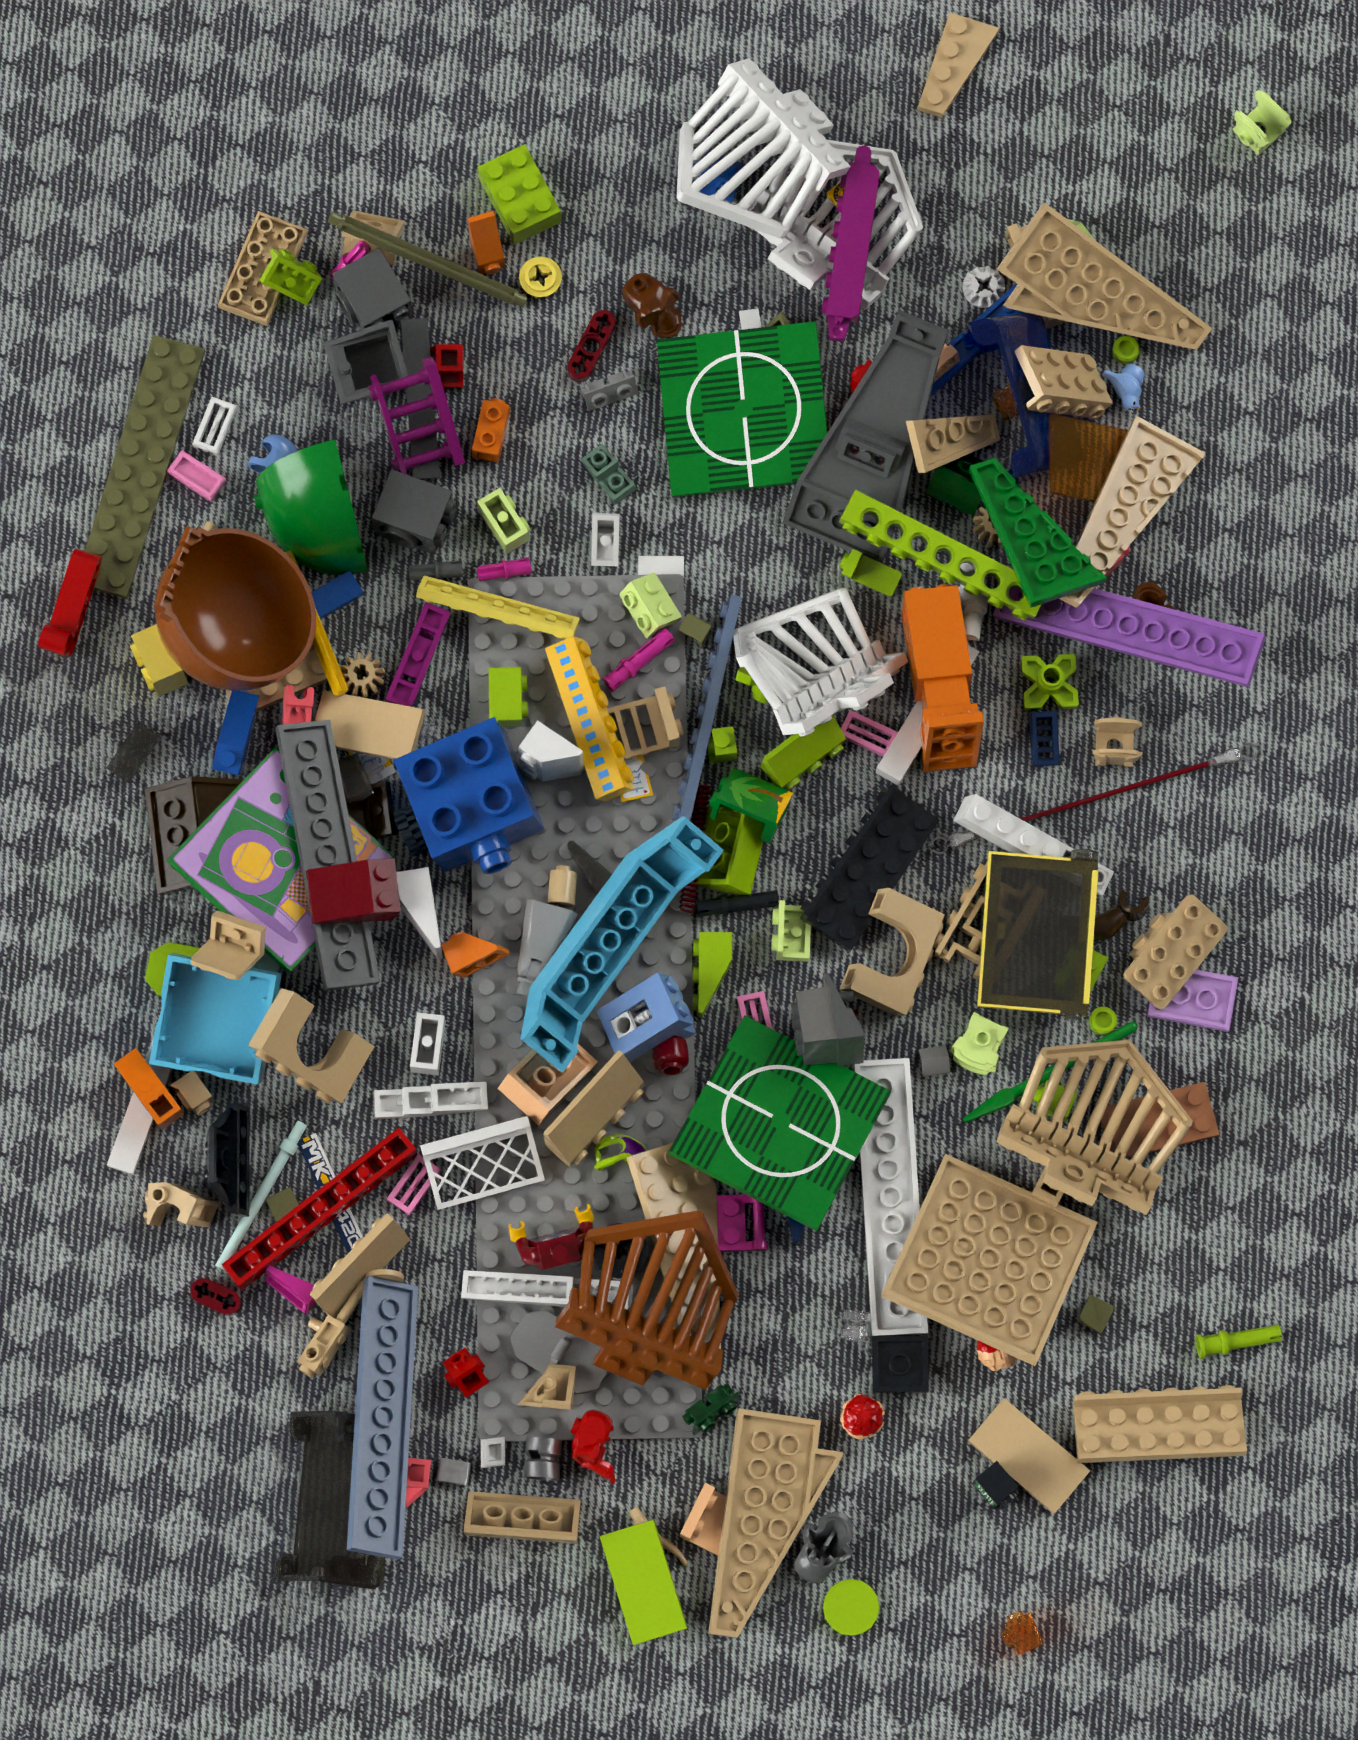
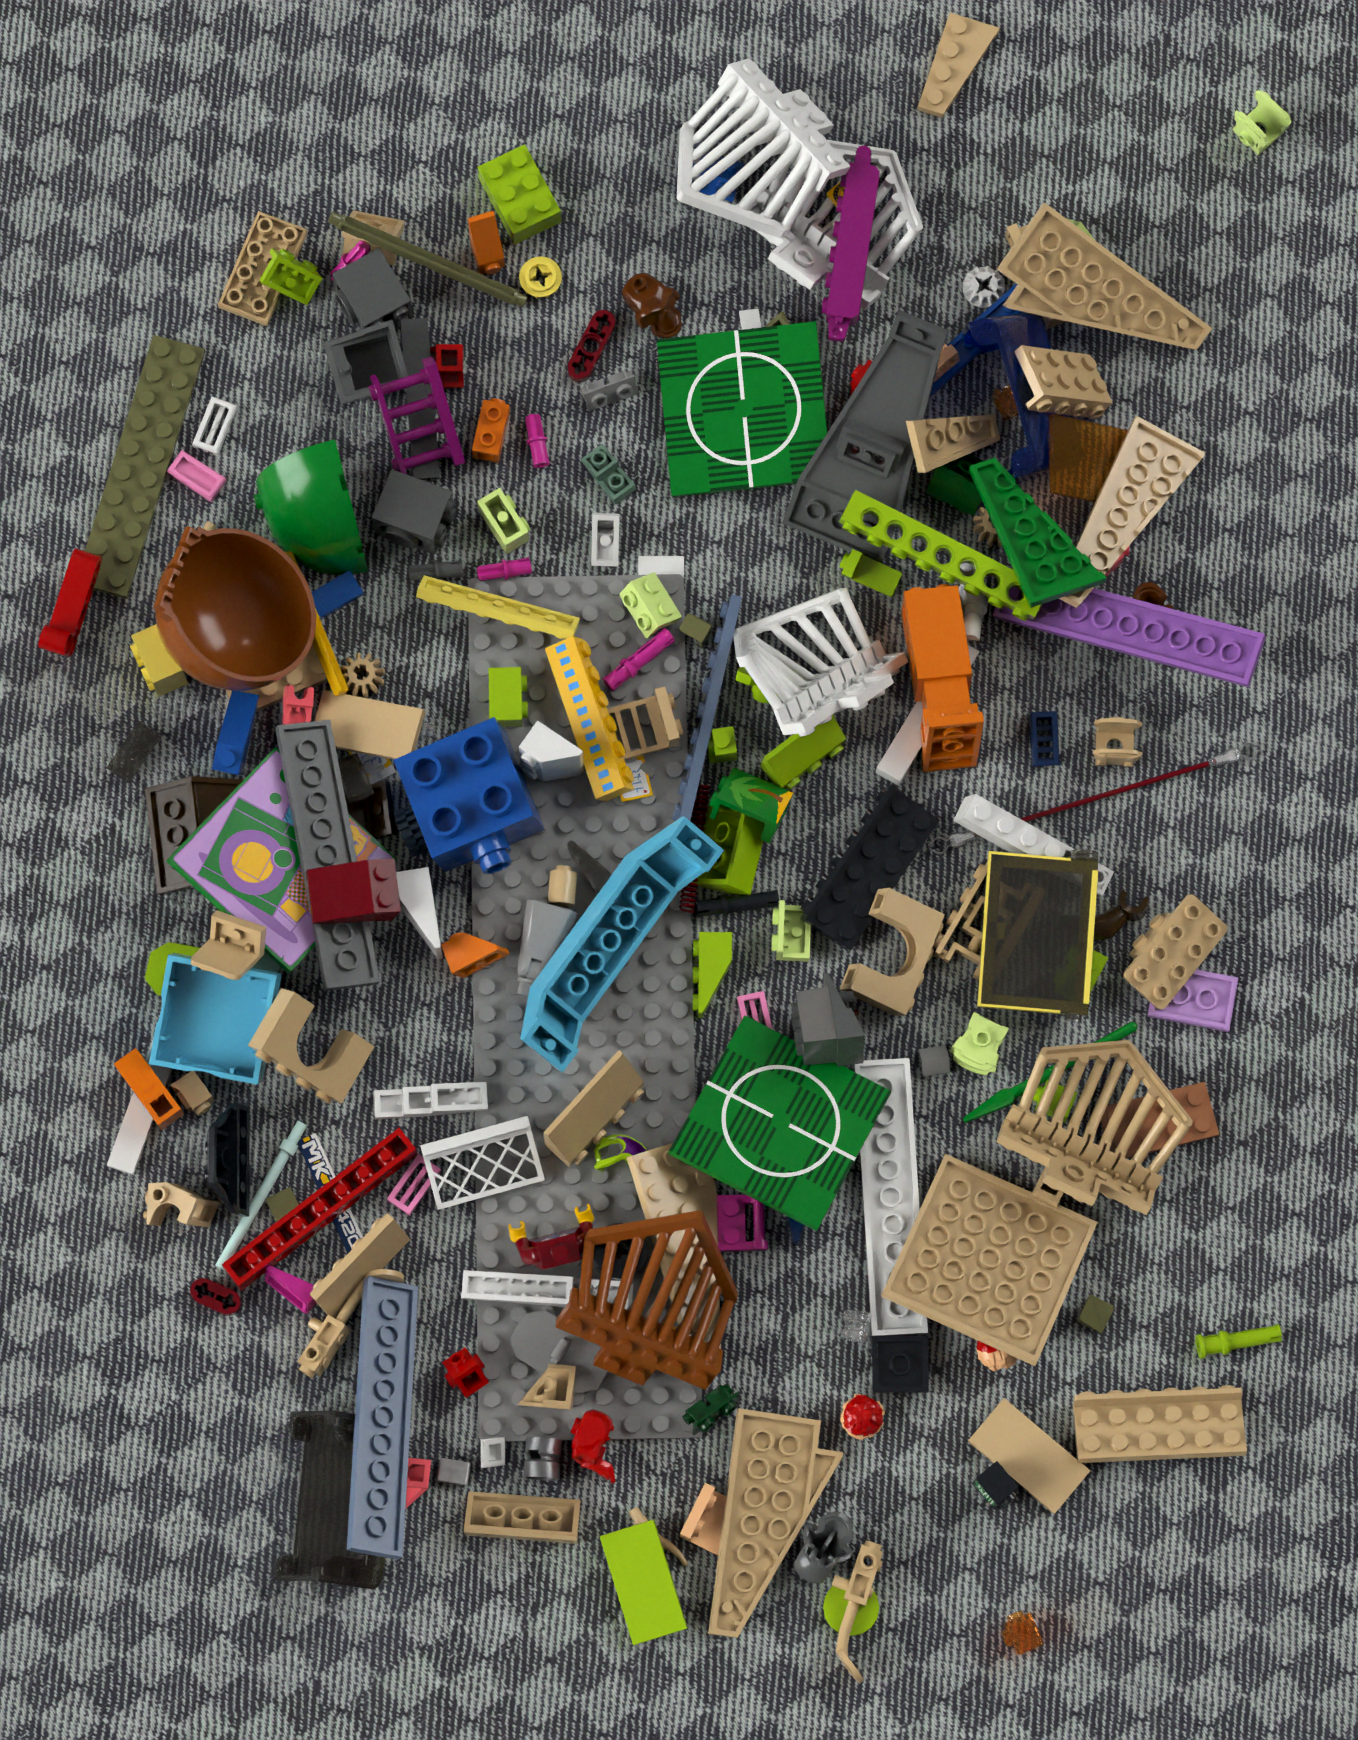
medium blue helmet [247,434,297,473] -> none
magenta hinge [385,602,451,707] -> none
white brick [410,1012,446,1076] -> none
light nougat slope [498,1044,598,1126] -> none
medium blue brick [596,972,696,1062] -> none
dark red head [652,1035,689,1075] -> none
bright pink tile [841,710,898,757] -> none
lime plant [1021,654,1079,711] -> none
lime tile [1089,1007,1117,1035] -> none
light blue animal [1102,364,1145,410] -> none
lime tile [1112,336,1140,364] -> none
none -> dark pink axle [525,414,550,468]
none -> tan piece [831,1540,883,1684]

